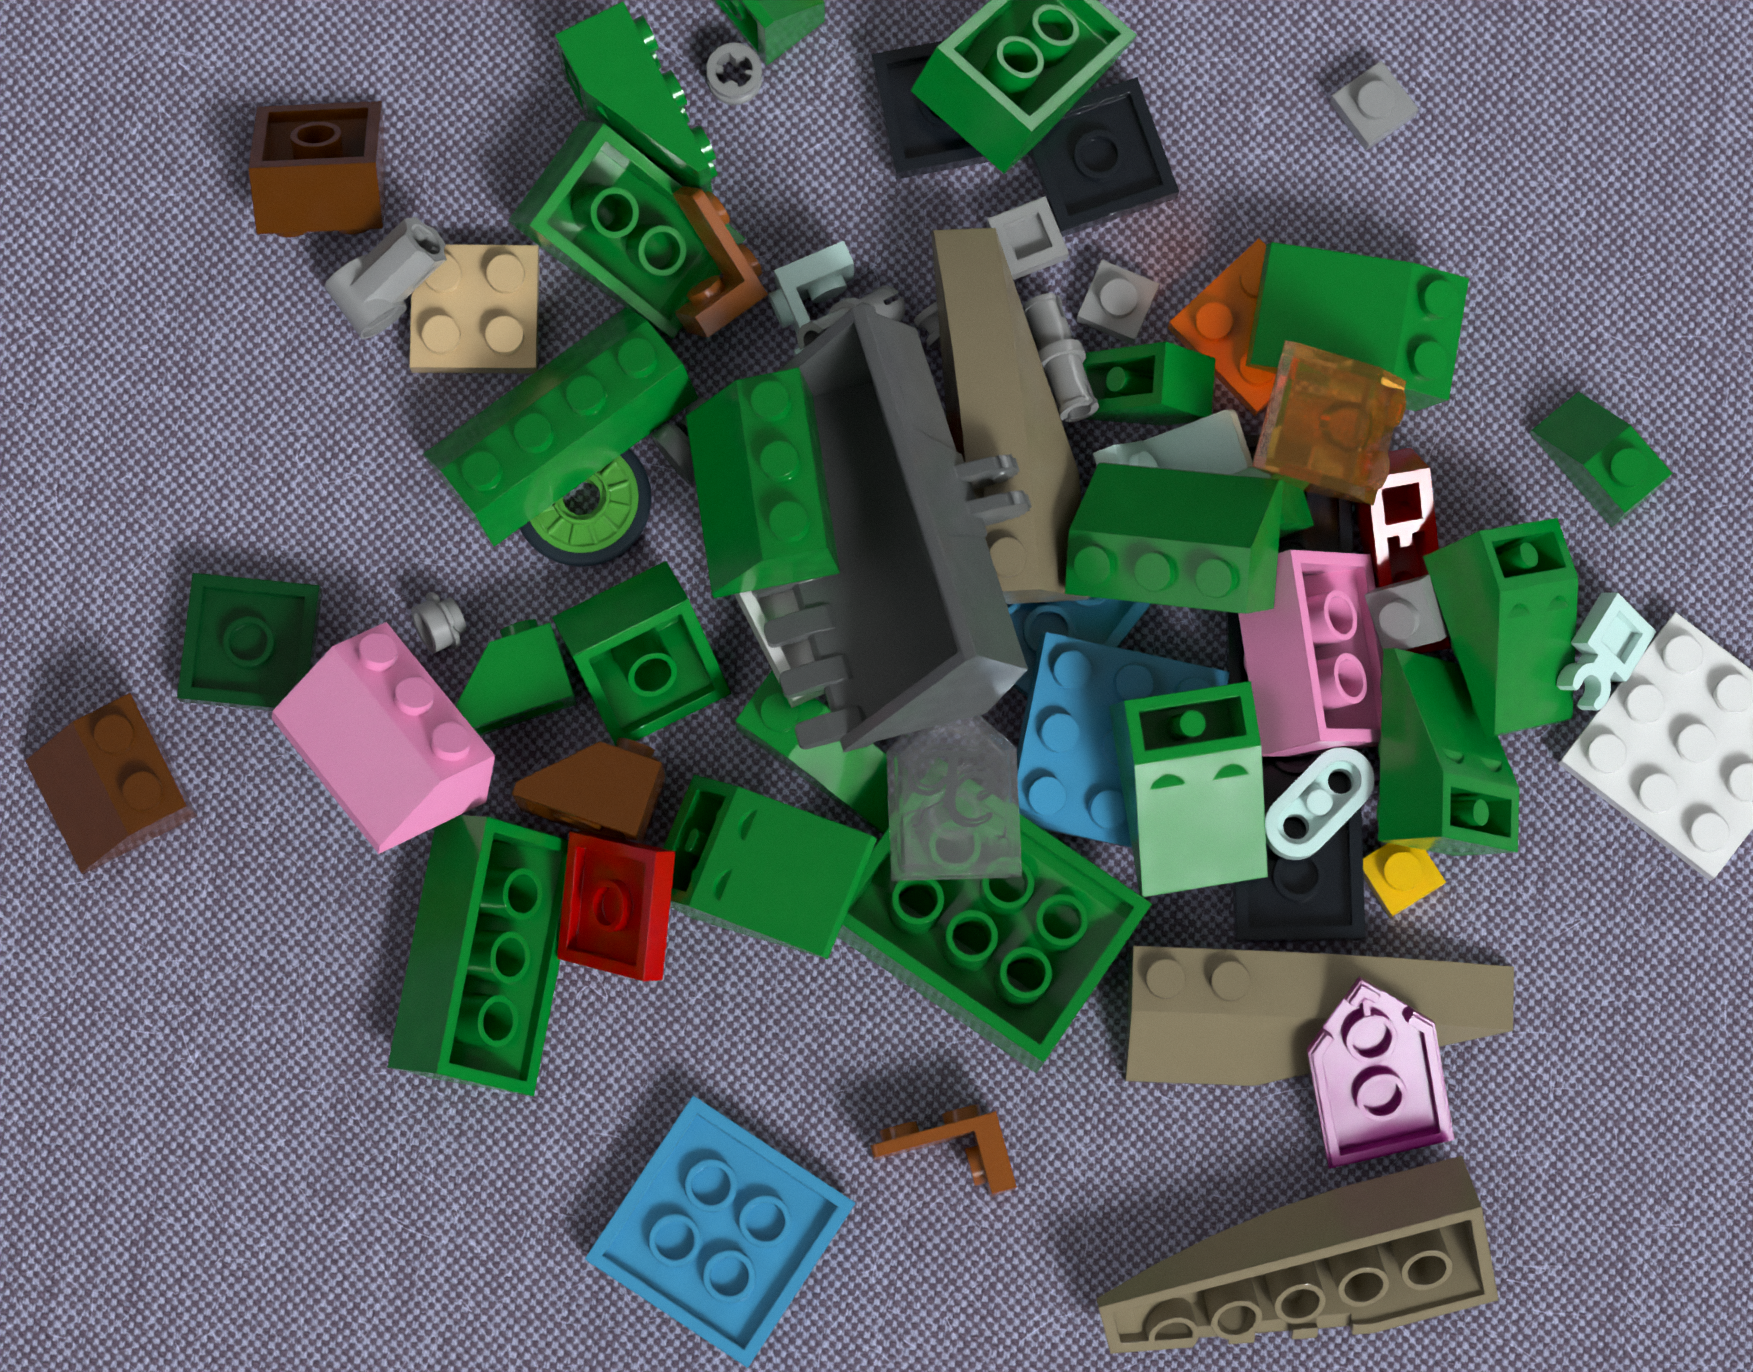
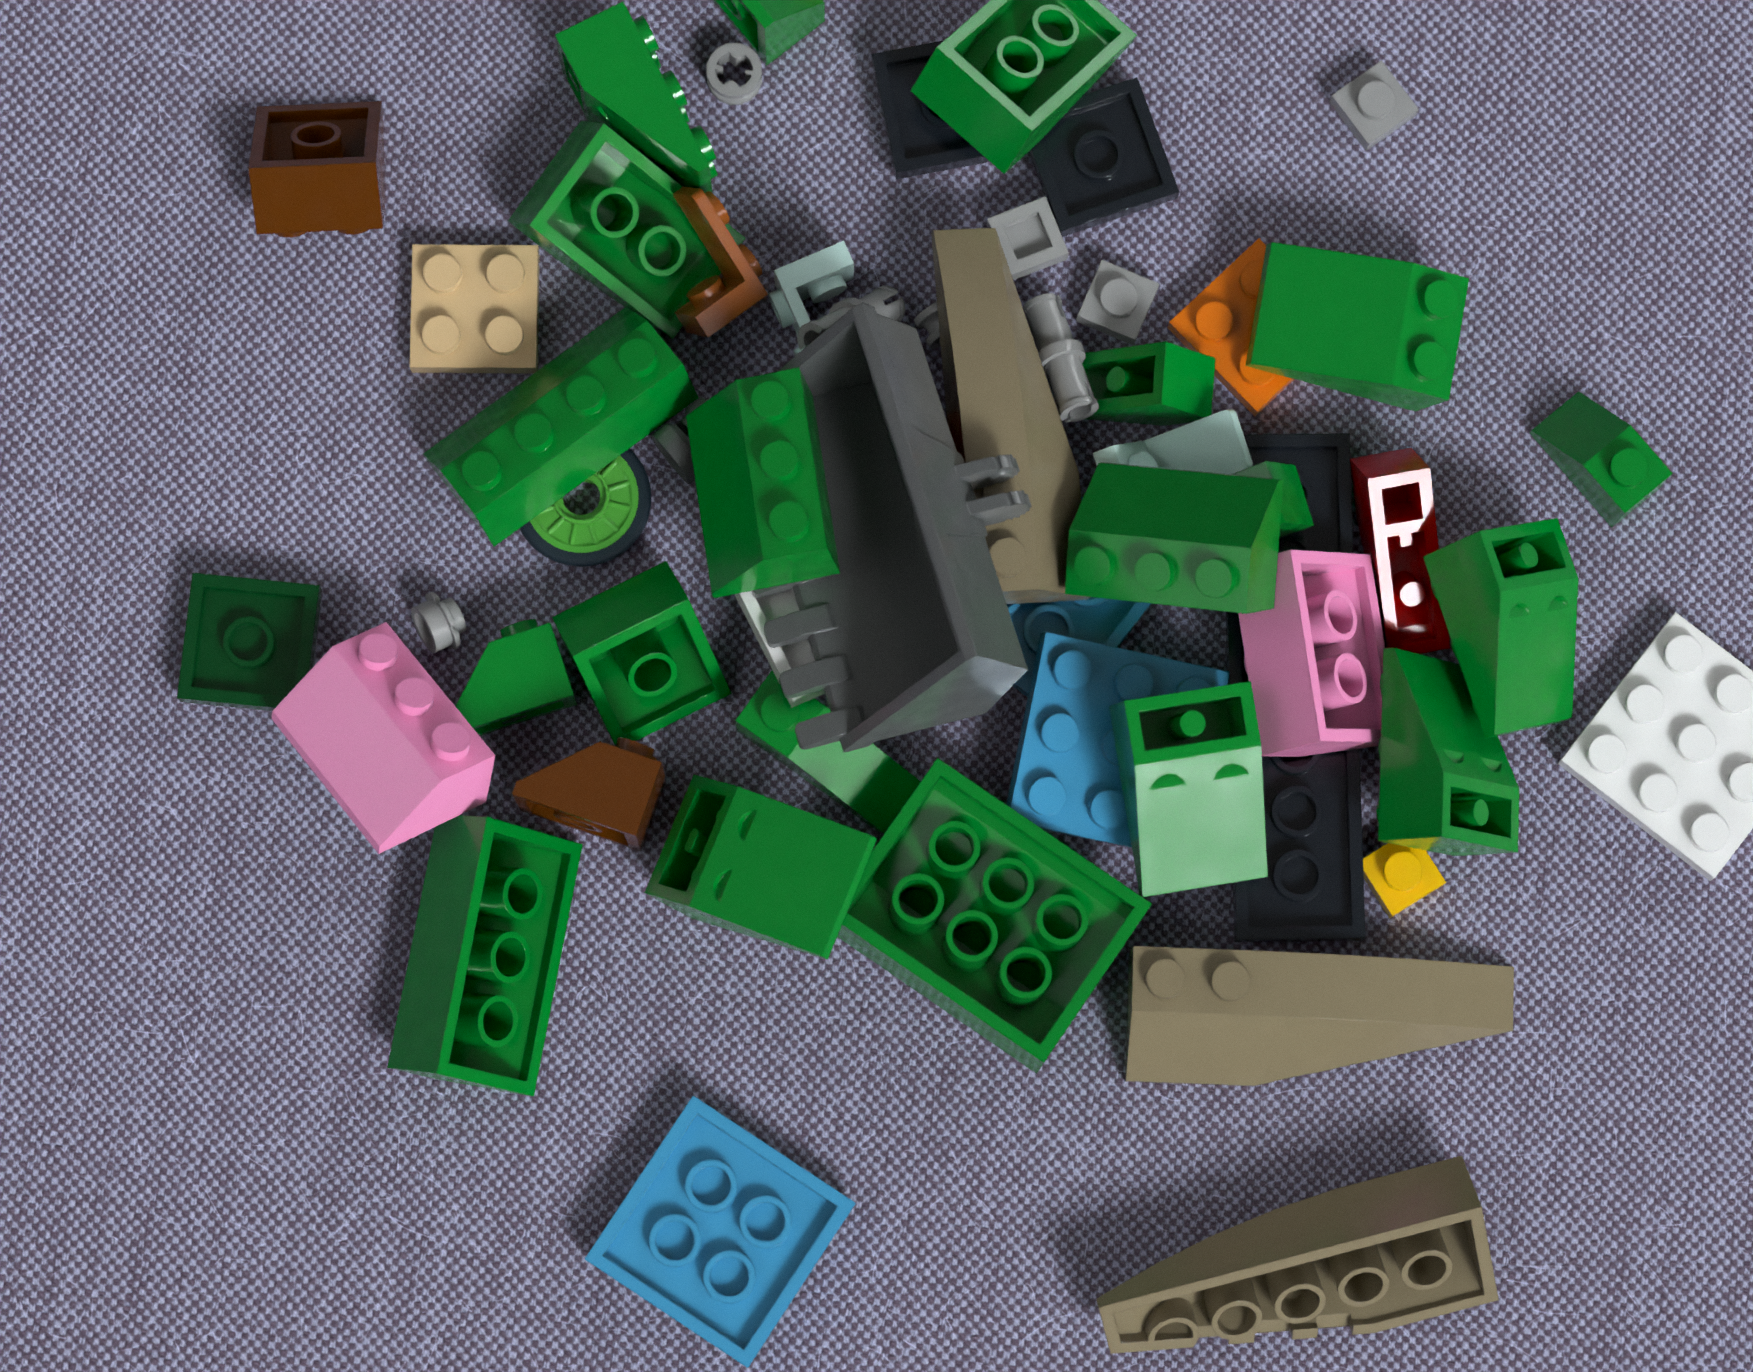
reddish brown slope [25,693,198,874] -> none
light grey piece [324,217,447,339] -> none
red plate [557,831,675,981] -> none
dark orange bracket [870,1104,1017,1197] -> none
clear tile [886,715,1022,881] -> none
clear orange slope [1252,340,1406,506] -> none
light aqua plate [1265,747,1375,860] -> none
tile [1306,976,1454,1169] -> none
light grey plate [1364,574,1450,650] -> none
light aqua plate [1556,592,1656,711] -> none

